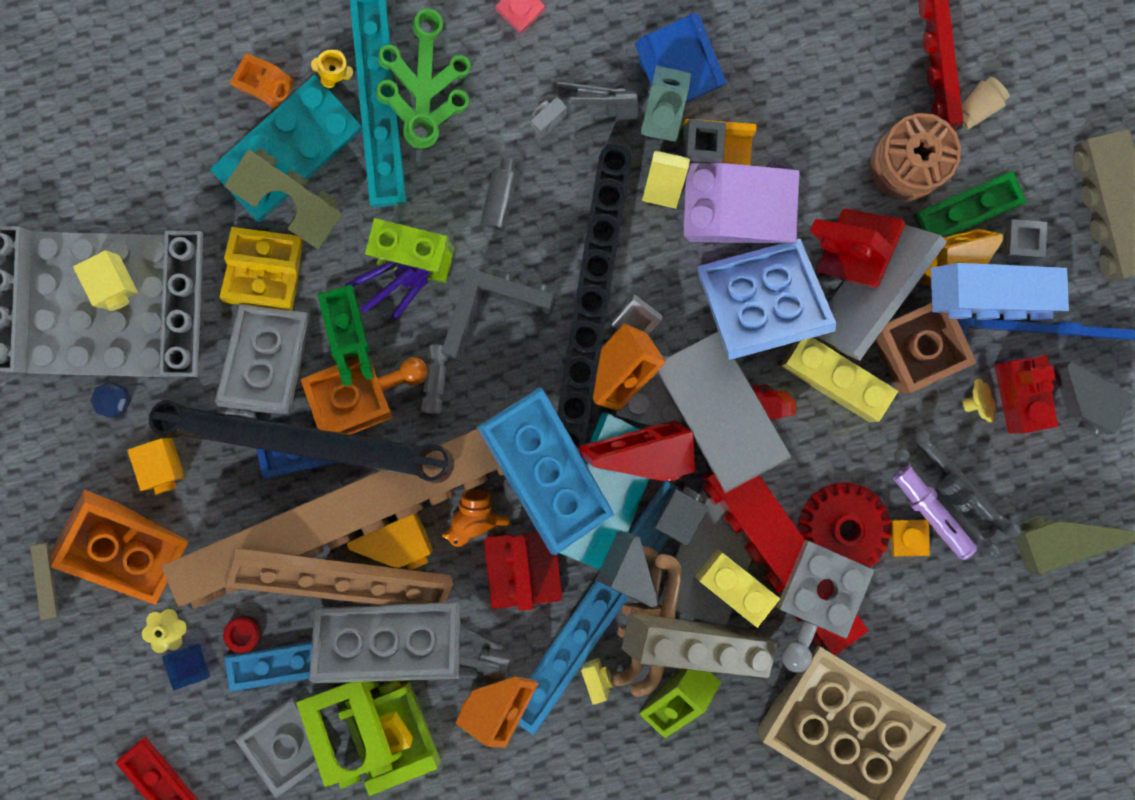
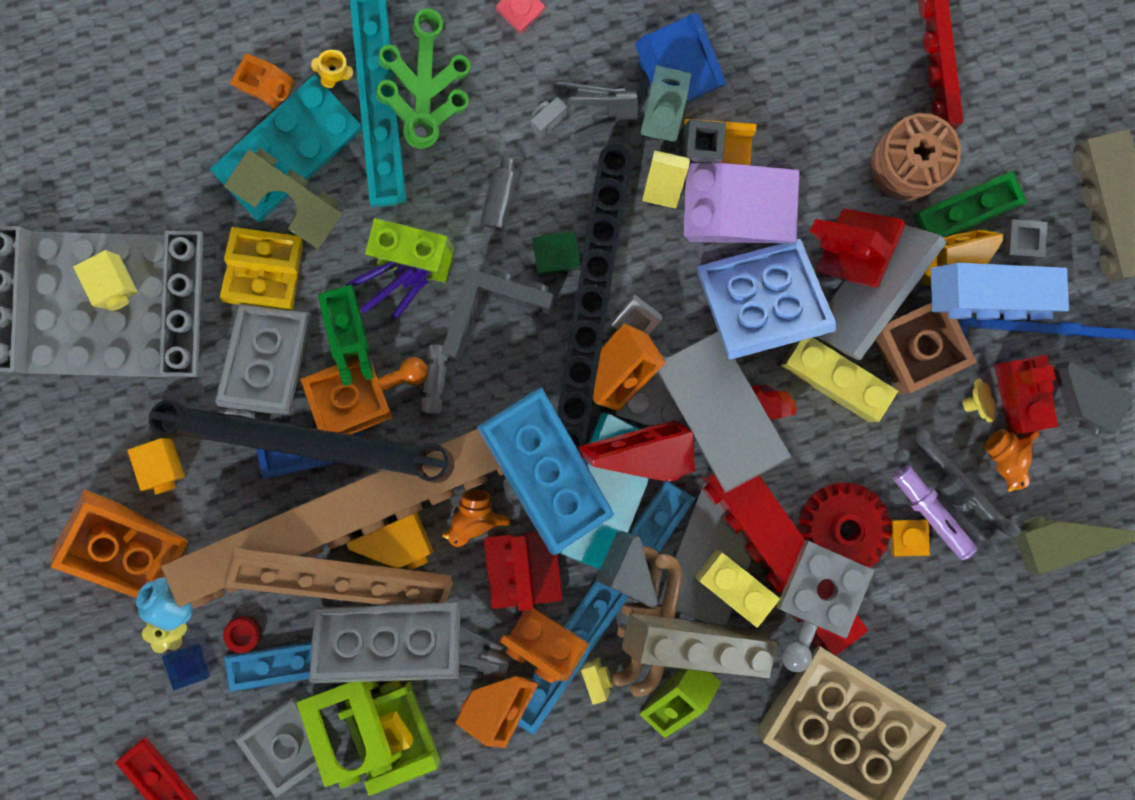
dark tan tile [30,542,59,620] -> none
dark blue tile [90,382,131,418] -> none
dark grey brick [653,486,709,546] -> none
tan cone [962,77,1010,130] -> none
none -> medium azure head [136,577,193,631]
none -> orange bracket [499,607,590,683]
none -> dark green panel [532,231,581,278]
none -> orange animal [984,429,1040,492]

